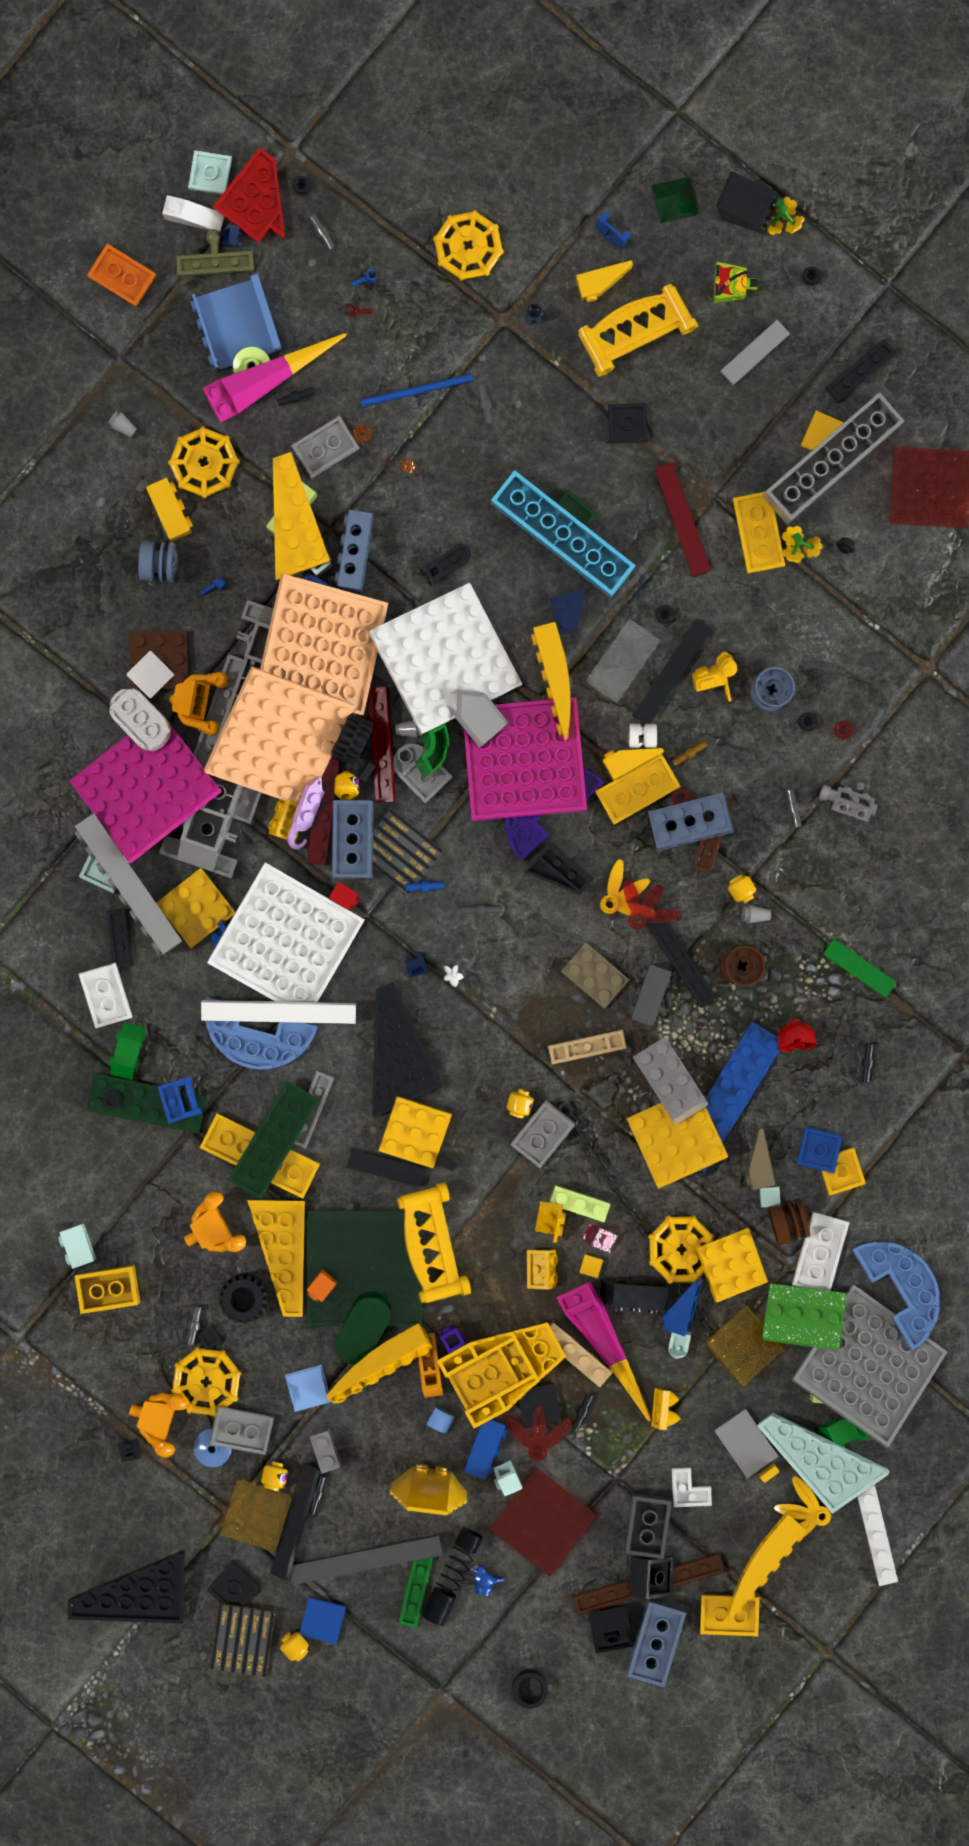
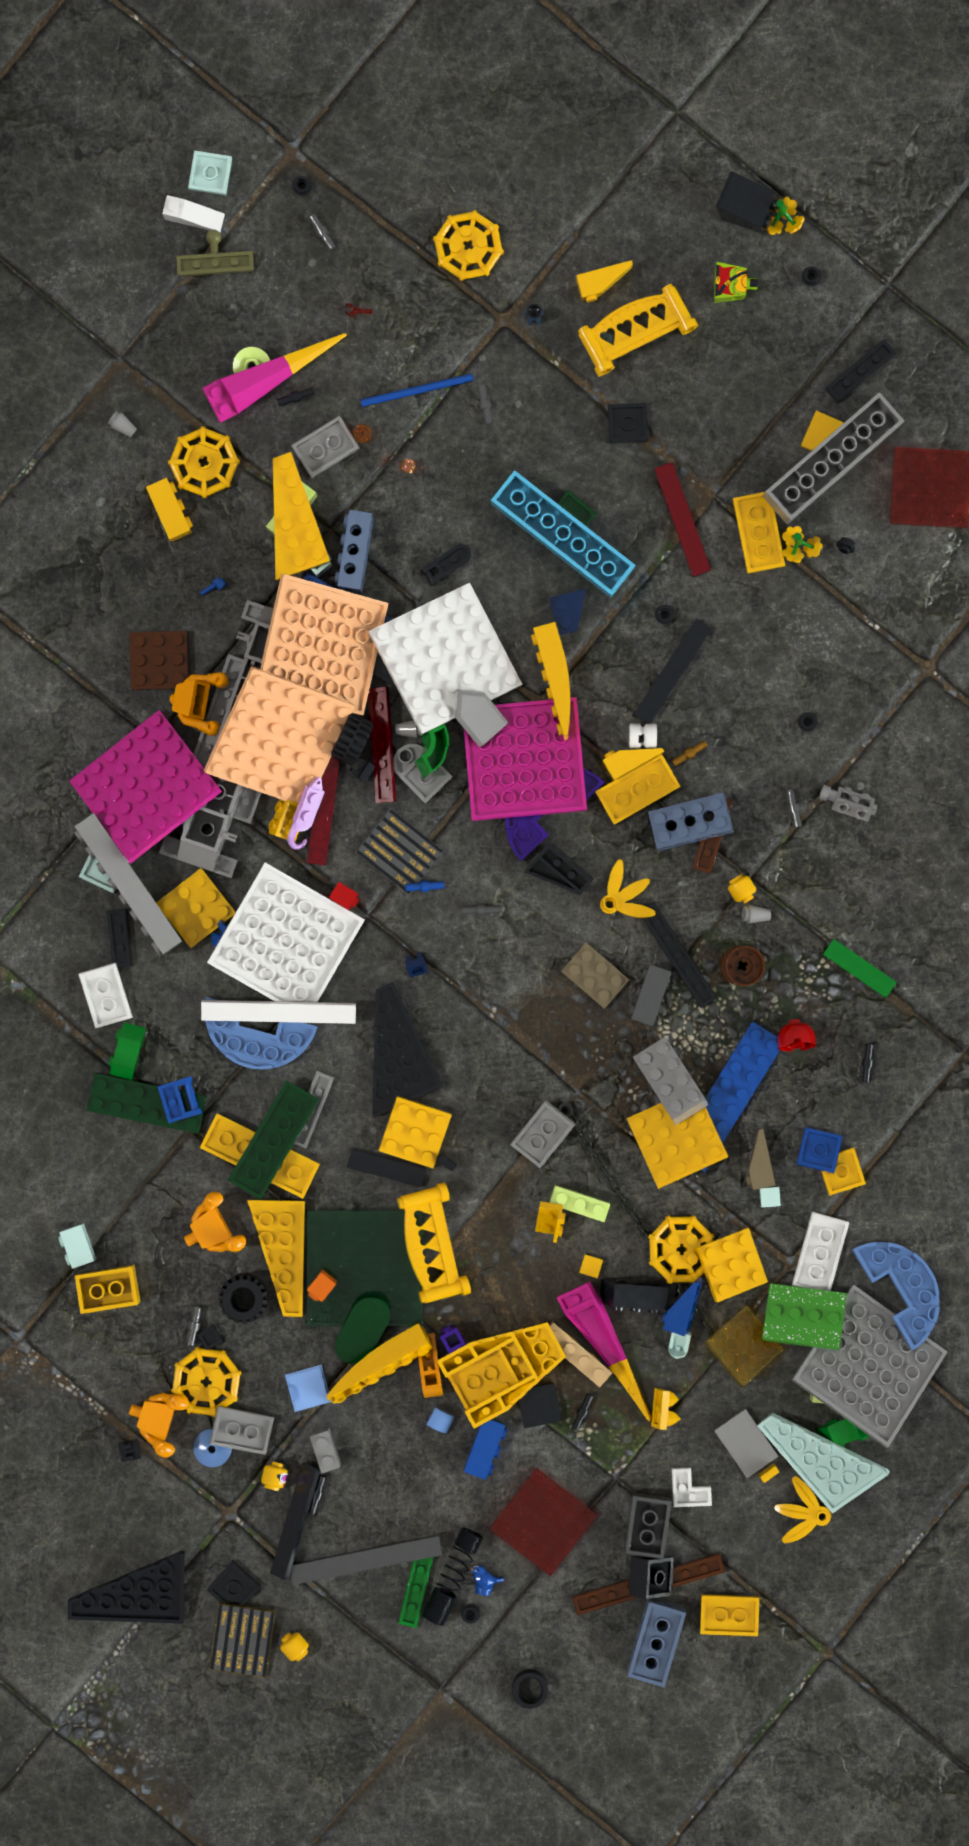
orange plate [87,244,156,307] -> none
black plate [102,1090,122,1109] -> none
white tile [109,688,171,751] -> none
white sticker [126,651,174,698] -> none
sand blue wheel [138,540,178,583] -> none
medium blue panel [190,274,282,371] -> none
red wing [213,148,285,244] -> none
clear yellow plate [220,1478,293,1552] -> none
dark blue tile [221,224,245,247] -> none
blue tile [300,1596,346,1644] -> none
sand blue brick [332,800,374,878] -> none
yellow head [334,771,359,800] -> none
blue hand [350,269,377,286] -> none
yellow wedge [390,1464,467,1515] -> none
white plant [444,965,464,987] -> none
light aqua brick [494,1461,522,1496] -> none
clear red plant [505,1405,573,1462] -> none
yellow head [506,1089,534,1118] -> none
yellow bracket [527,1249,558,1289] -> none
tan plate [548,1030,627,1065] -> none
clear pink bracket [583,1223,617,1253] -> none
clear tile [585,619,661,703] -> none
black slope [589,1606,633,1653] -> none
blue piece [595,211,631,249] -> none
clear red plant [623,878,681,930] -> none
dark green slope [651,177,698,224] -> none
clear red plate [671,788,691,805] -> none
yellow piece [692,652,737,702] -> none
light grey tile [720,320,790,386] -> none
yellow slope [727,1512,806,1619] -> none
sand blue wheel [750,667,795,712] -> none
reddish brown wheel [768,1198,810,1245] -> none
clear red plate [834,720,853,740] -> none
white plate [857,1484,898,1586] -> none
none -> black plate [461,1604,480,1623]

